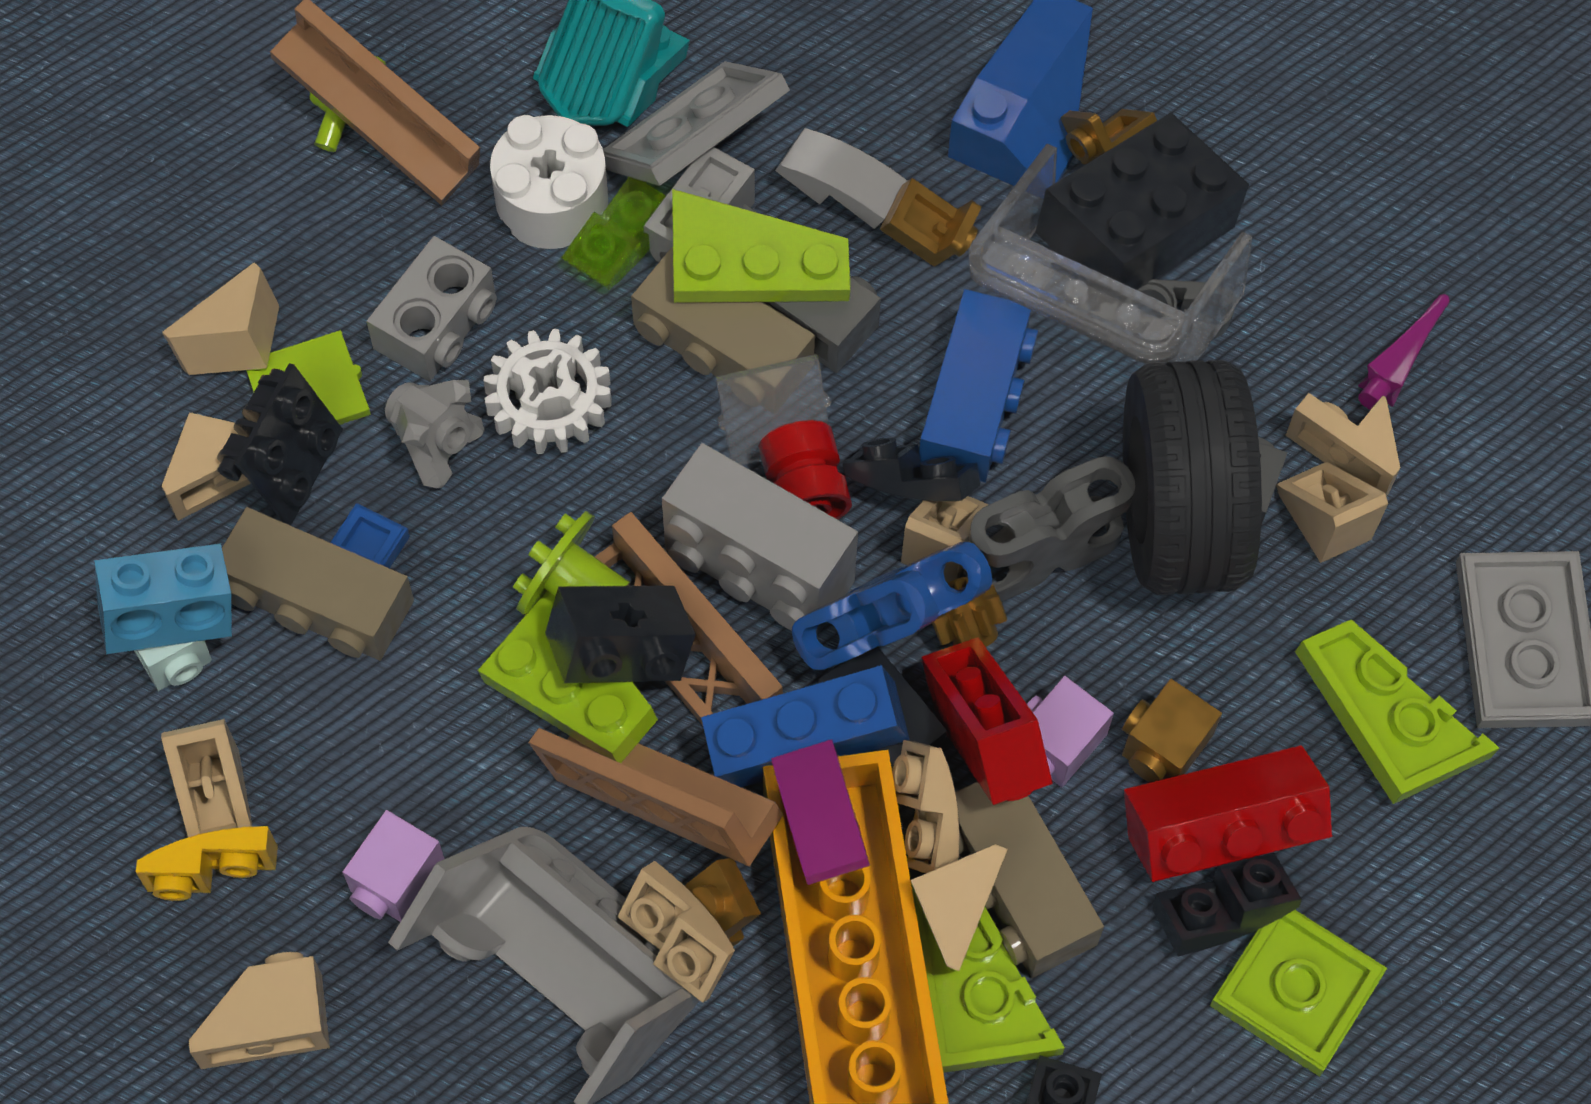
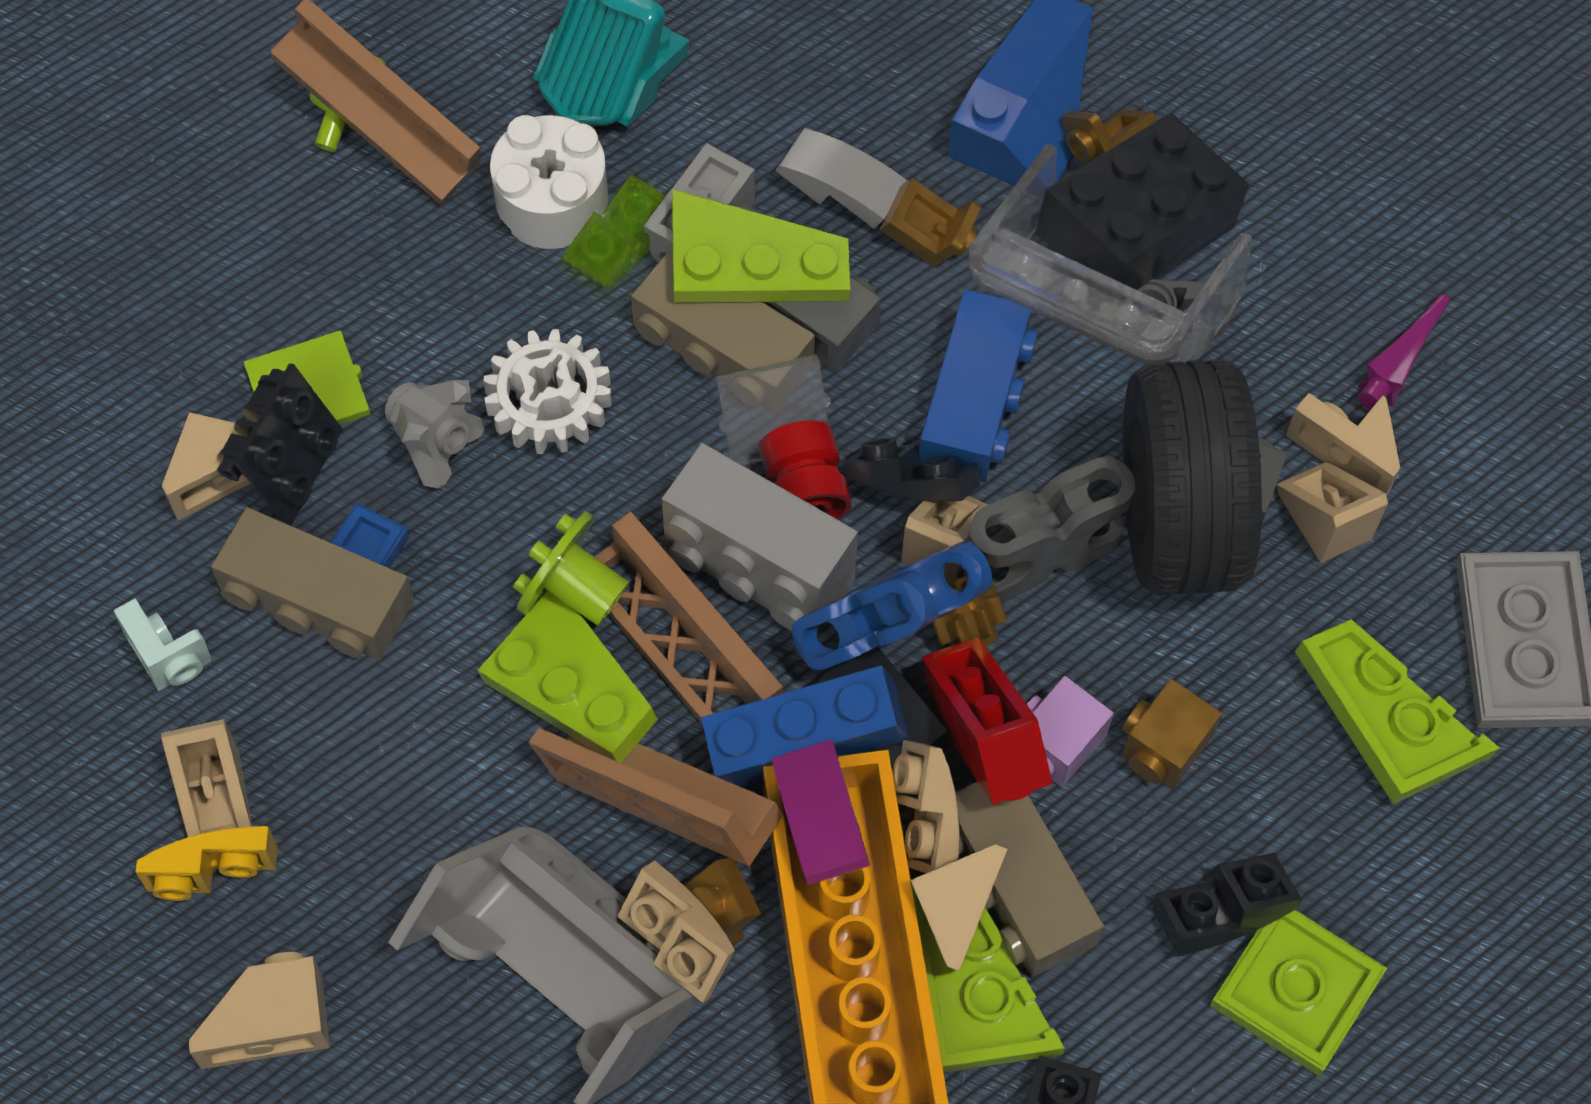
dark azure brick [94,543,232,654] -> none
tan slope [162,263,279,375] -> none
lavender brick [343,810,444,922] -> none
light grey brick [366,236,497,382] -> none
black brick [545,586,696,683] -> none
light grey tile [603,61,790,186] -> none
red brick [1124,745,1332,882] -> none

